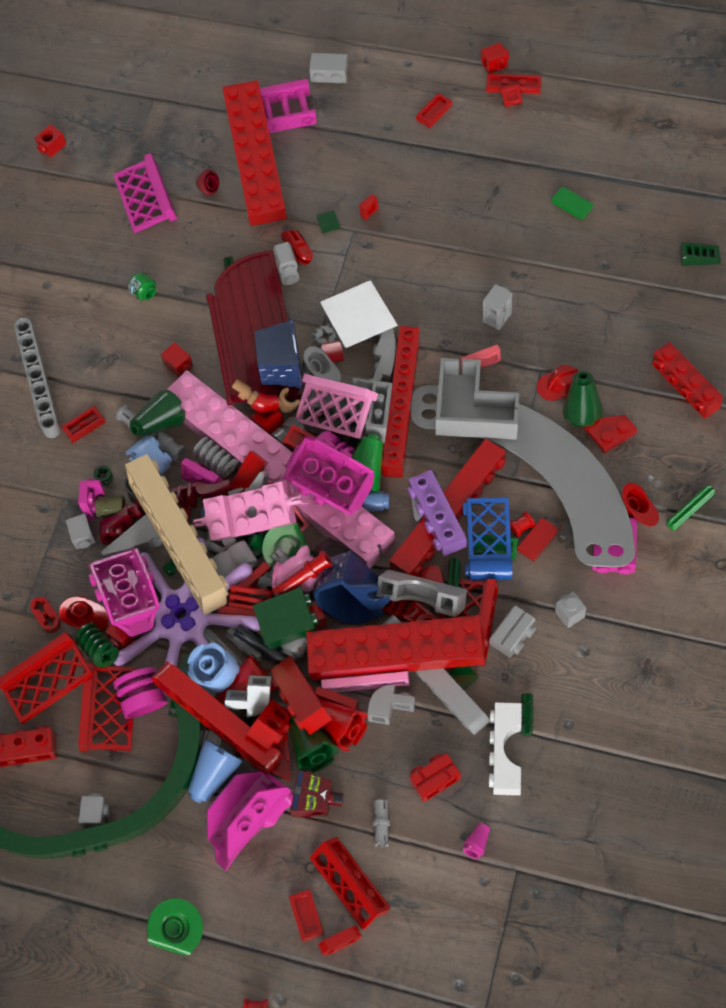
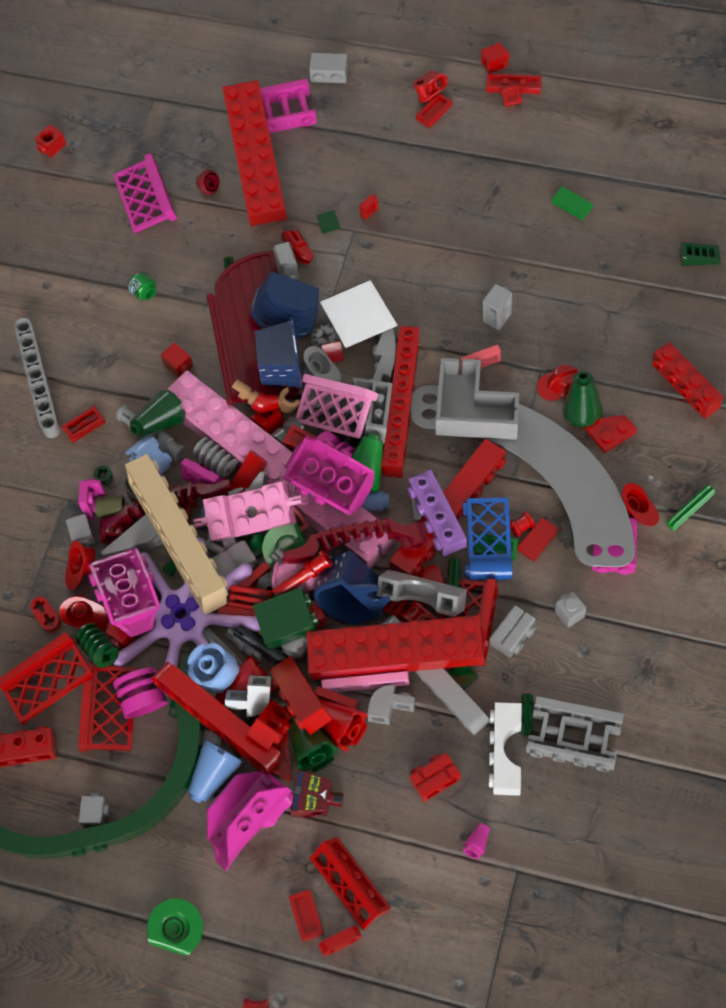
light grey pin [372,800,390,847] -> none
none -> red piece [65,540,95,590]
none -> dark blue piece [250,271,319,338]
none -> dark red piece [281,517,427,564]
none -> red piece [412,70,448,103]
none -> light grey fence [526,696,624,772]

